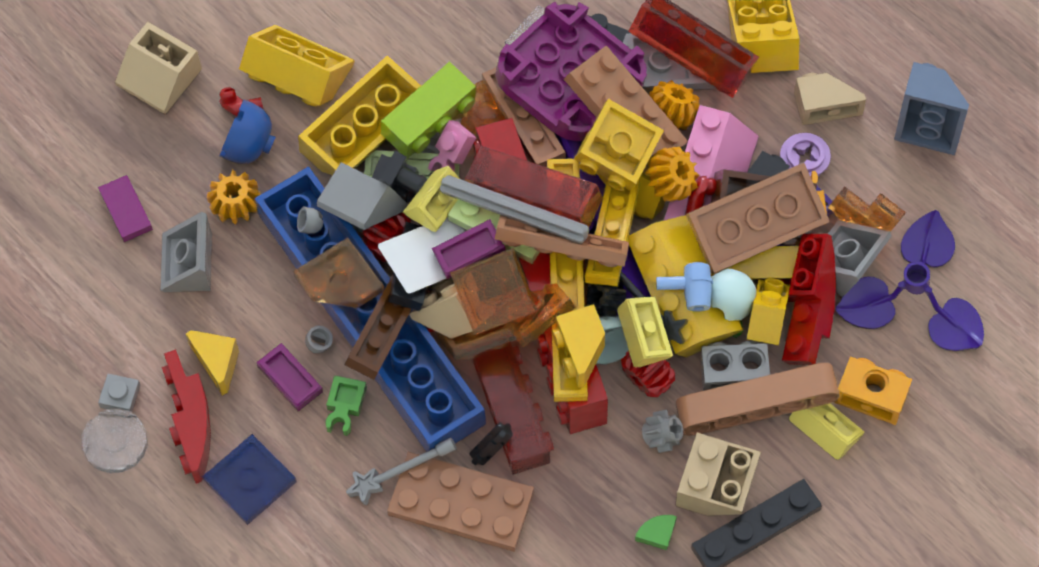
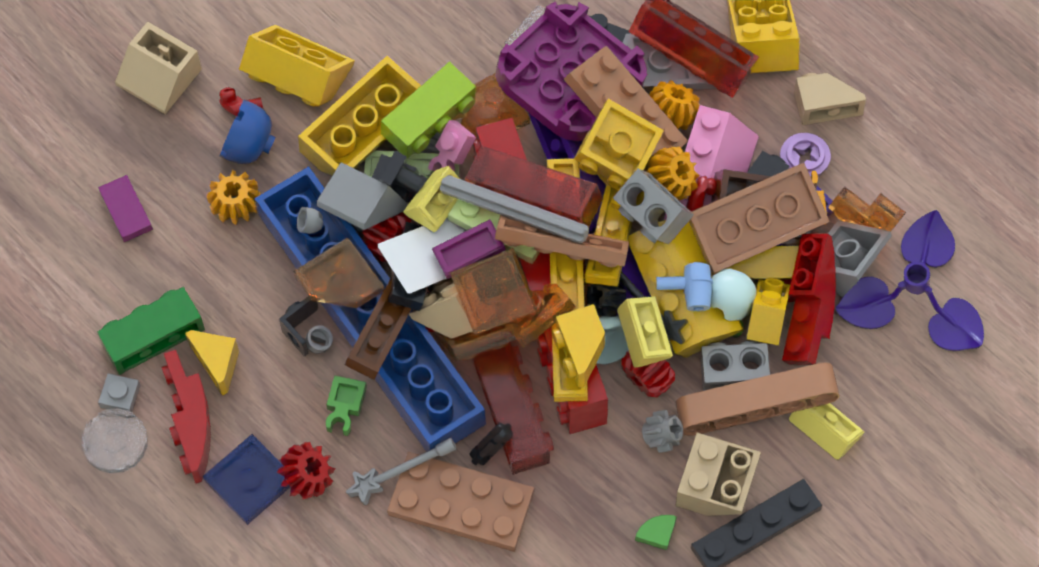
light grey slope [160,212,212,292] -> none
magenta tile [256,343,323,411] -> none
nougat plate [482,67,566,172] -> none
light orange brick [834,356,913,425] -> none
sand blue slope [894,62,969,155] -> none
none -> green brick [97,287,205,375]
none -> red gear [277,442,336,500]
none -> black bracket [279,293,318,356]
none -> light grey brick [613,168,694,244]

